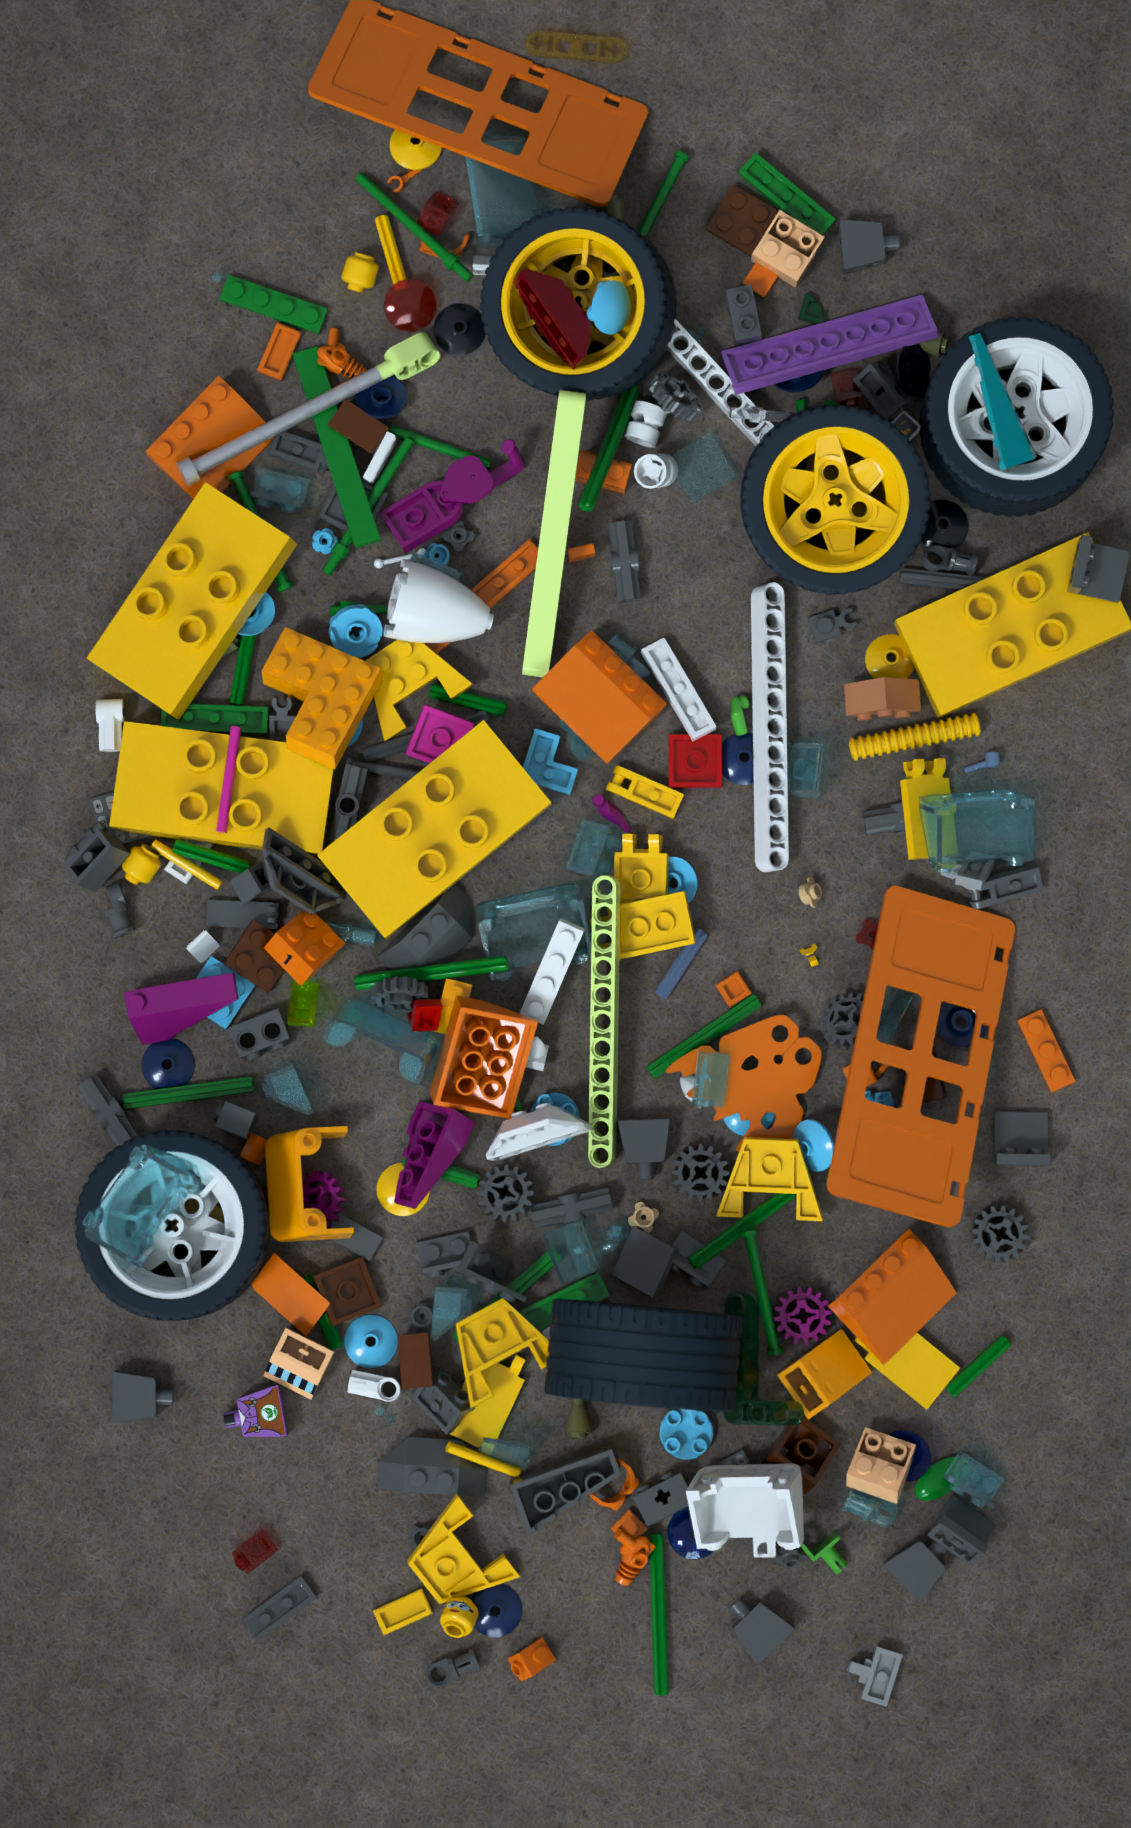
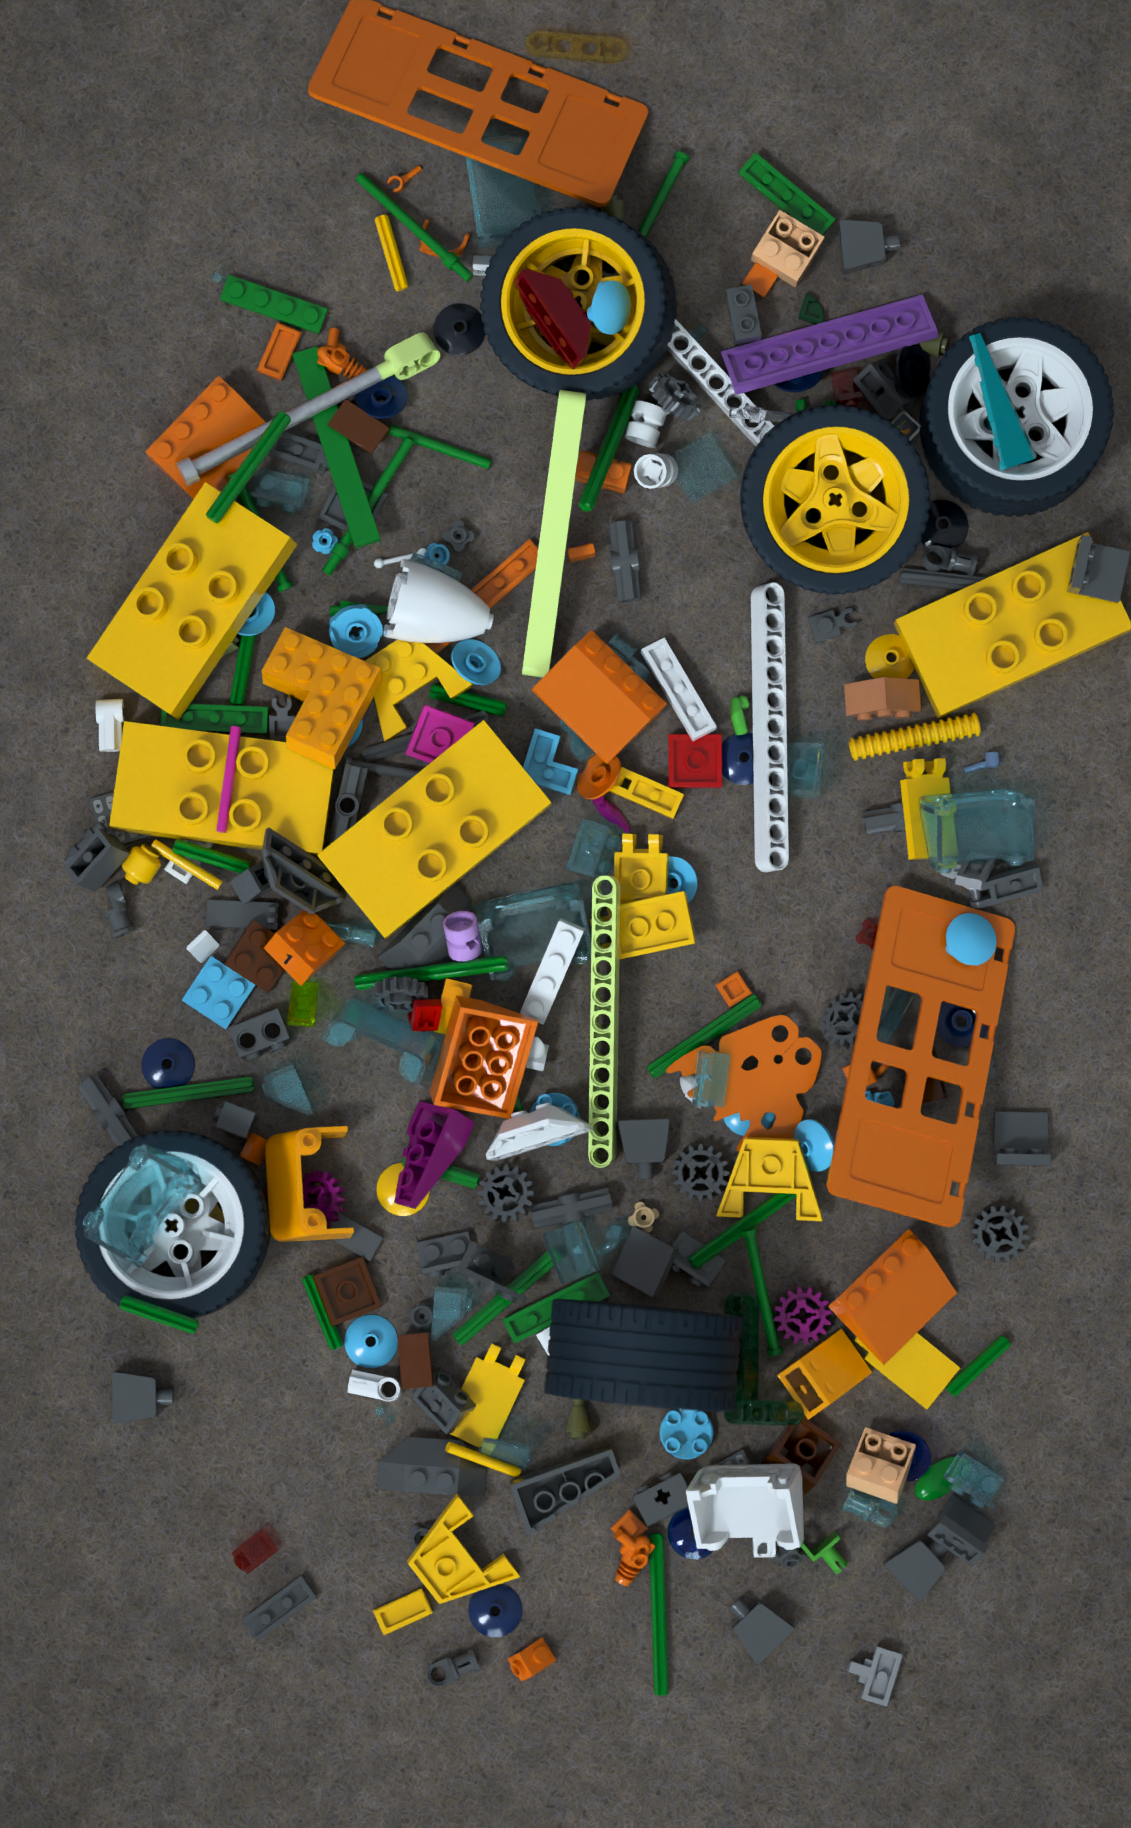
magenta wedge [124,973,239,1045] -> none
torso [223,1385,288,1437] -> none
orange sticker [252,1253,330,1336] -> none
light nougat slope [263,1328,335,1400] -> none
yellow head [341,252,379,293] -> none
white tile [363,431,397,486] -> none
magenta plate [379,439,525,554] -> none
clear red dish [384,279,437,332] -> none
yellow dish [390,129,442,170] -> none
clear red bracket [417,191,459,235] -> none
yellow head [440,1596,479,1638] -> none
yellow wing [455,1298,549,1409] -> none
orange cap [589,1457,639,1511] -> none
sand blue axle [655,928,707,999] -> none
reddish brown plate [706,184,778,257] -> none
tan plate [799,877,822,908] -> none
yellow piece [799,944,818,967] -> none
orange plate [1017,1009,1076,1093] -> none
none -> green axle [119,1295,199,1334]
none -> green axle [206,411,291,523]
none -> lavender wheel [443,911,483,961]
none -> medium azure dish [451,639,501,685]
none -> orange dish [577,754,621,800]
none -> medium azure dish [945,913,997,966]

